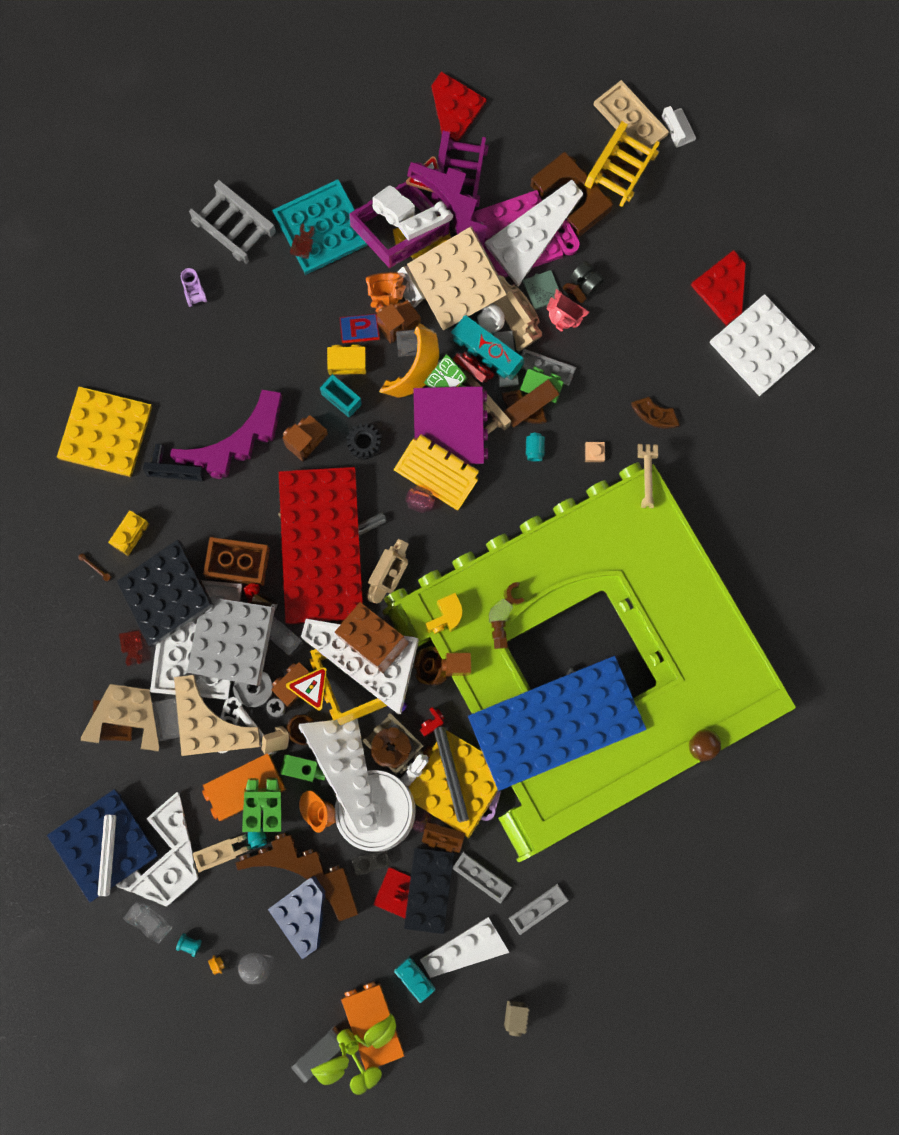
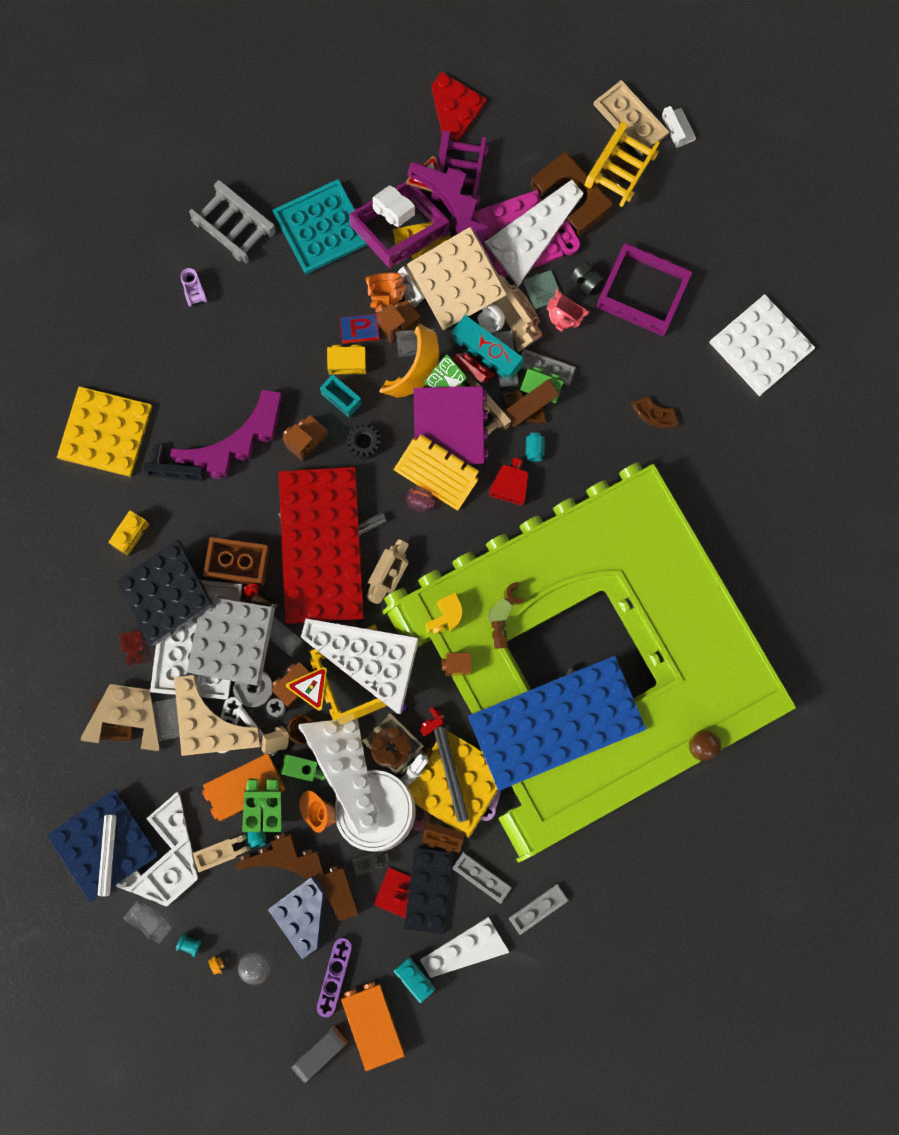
reddish brown hinge [78,553,111,582] -> none
clear red plate [290,224,314,259] -> none
lime plant [311,1014,396,1095] -> none
dark orange brick [334,602,409,673] -> none
white plate [399,201,453,241] -> none
reddish brown cylinder [414,646,450,686] -> none
dark tan brick [504,1001,530,1037] -> none
reddish brown tile [563,283,587,303] -> none
light nougat plate [585,442,605,462] -> none
tan hinge [638,444,658,508] -> none
red plate [691,250,746,326] -> none
none -> medium lavender beam [317,937,352,1017]
none -> red torso [489,458,528,506]
none -> magenta window [596,243,692,336]

